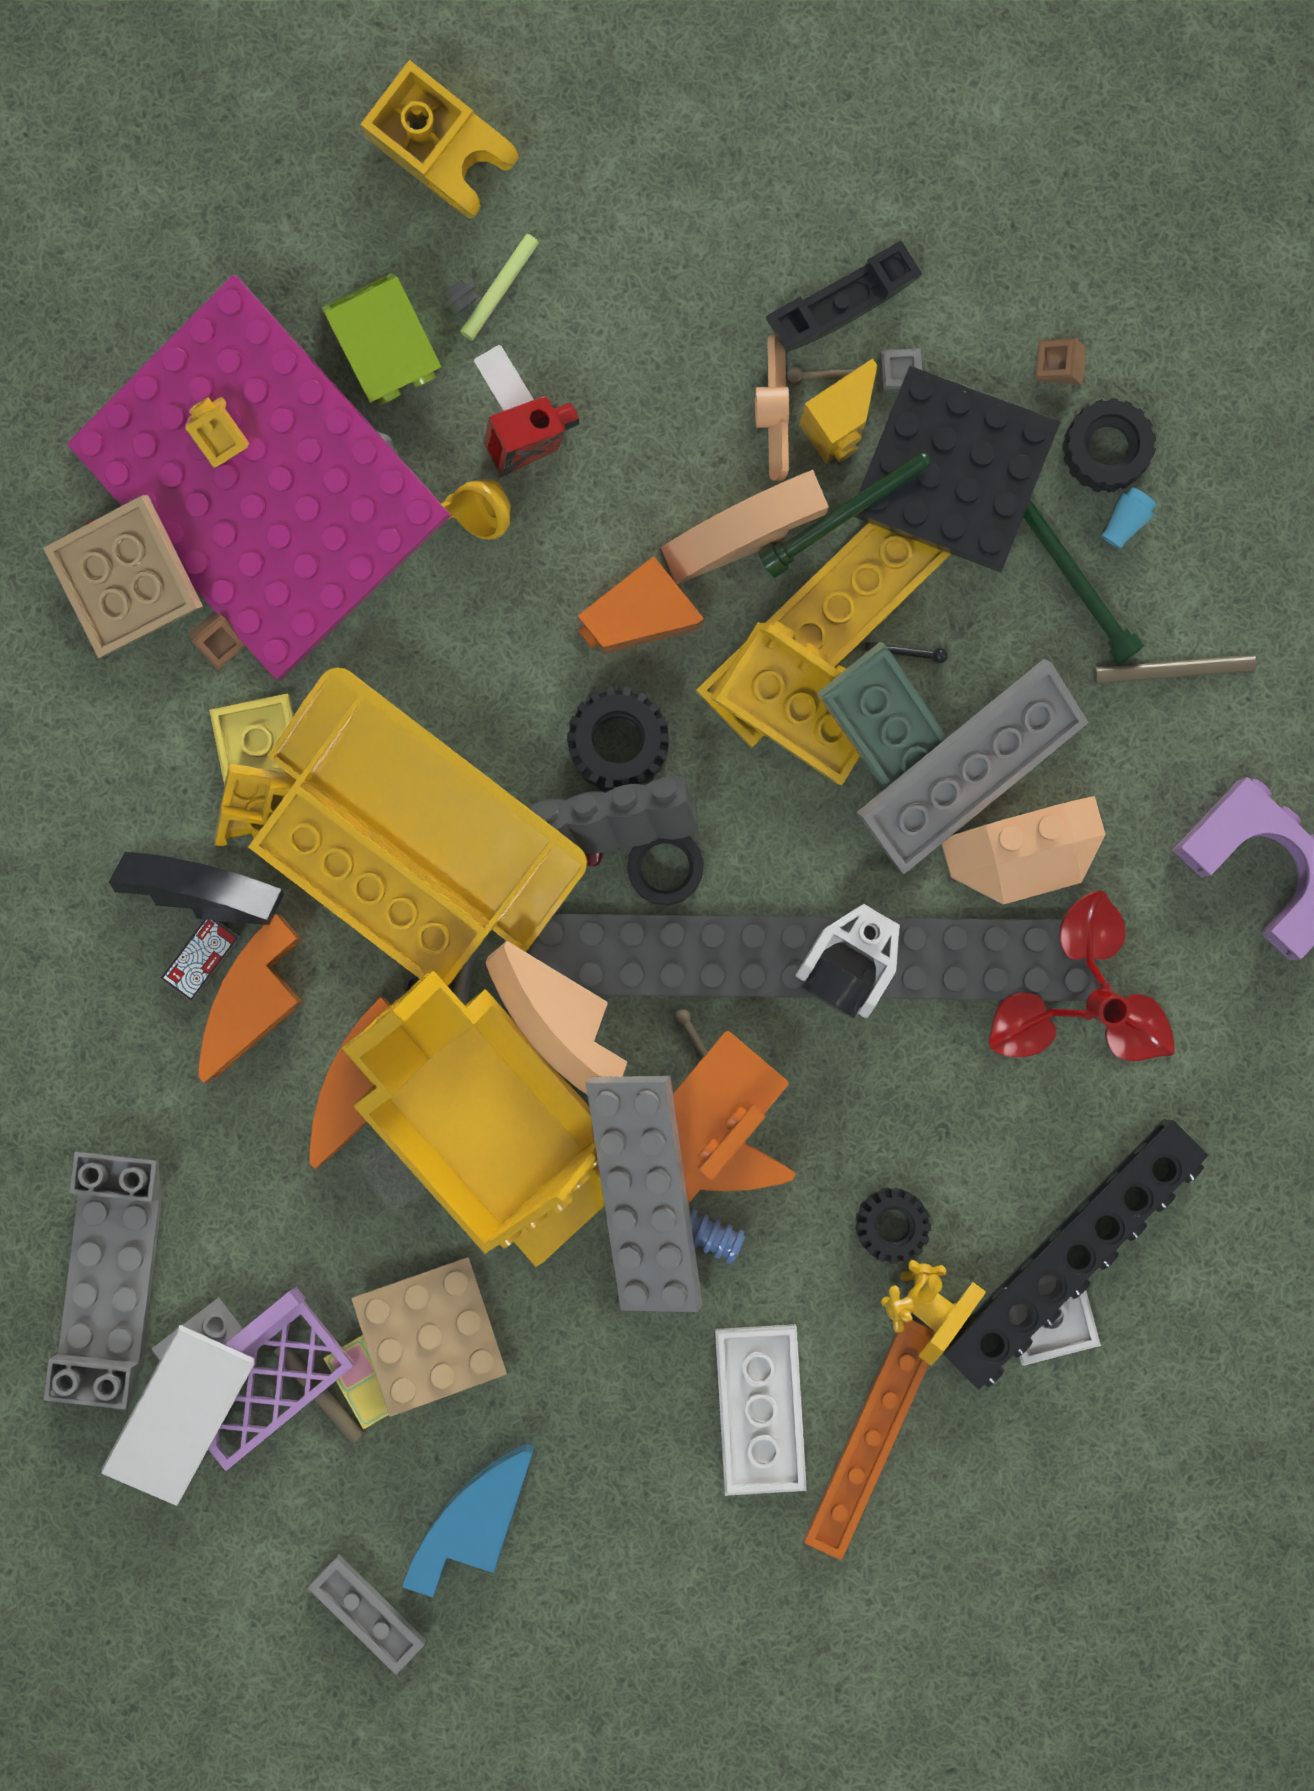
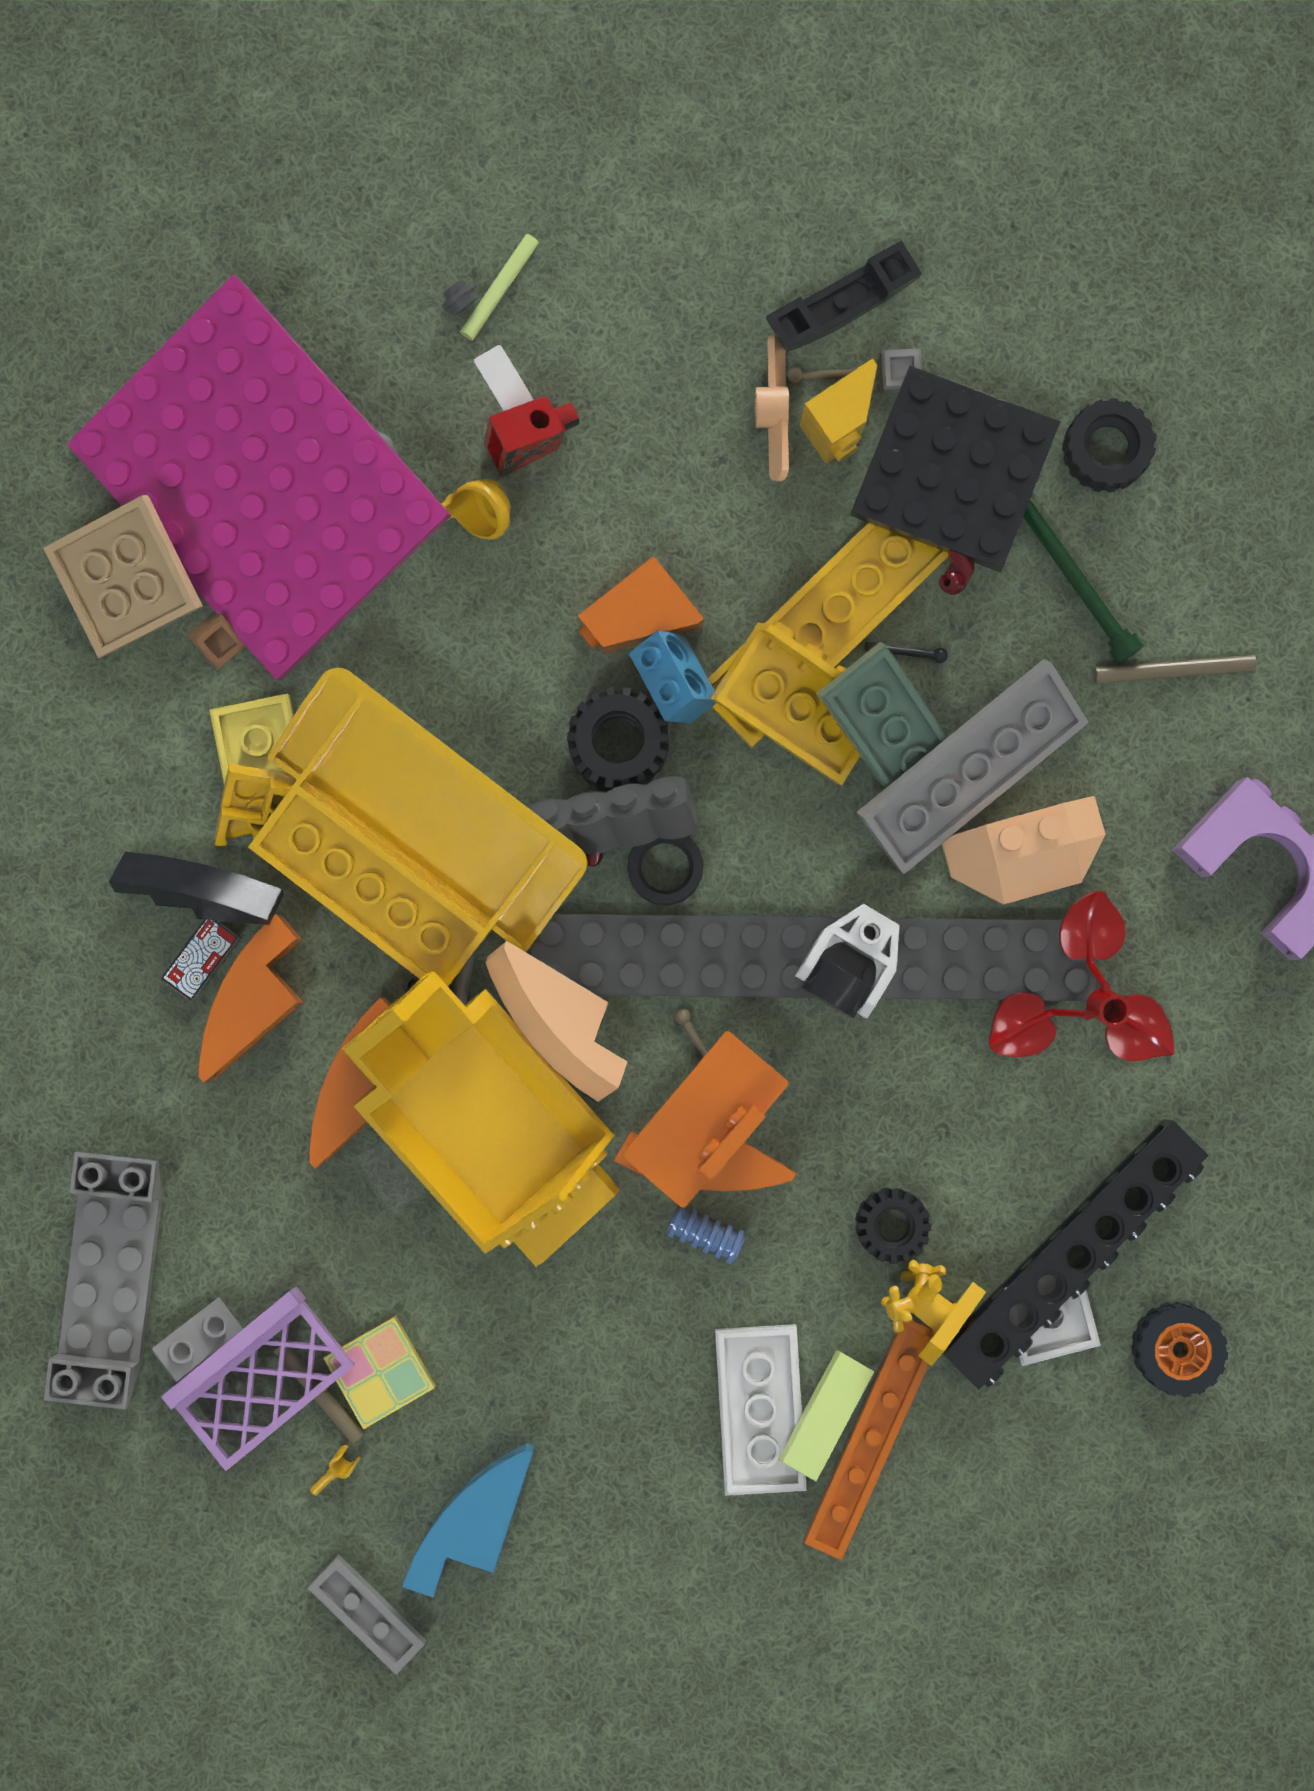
white tile [101,1325,255,1506] -> none
yellow bracket [185,397,249,469] -> none
lime slope [321,273,441,405] -> none
tan plate [351,1257,507,1417] -> none
yellow brick [360,60,520,219] -> none
light grey plate [586,1076,703,1312] -> none
light nougat slope [661,470,829,584] -> none
dark green piece [758,453,931,578] -> none
medium nougat slope [1035,338,1086,385] -> none
medium azure cone [1101,487,1157,550] -> none
none -> yellow hand [310,1445,360,1496]
none -> dark azure brick [629,630,716,723]
none -> yellowish green tile [778,1350,874,1482]
none -> dark red arm [939,551,975,595]
none -> black wheel [1131,1302,1228,1397]

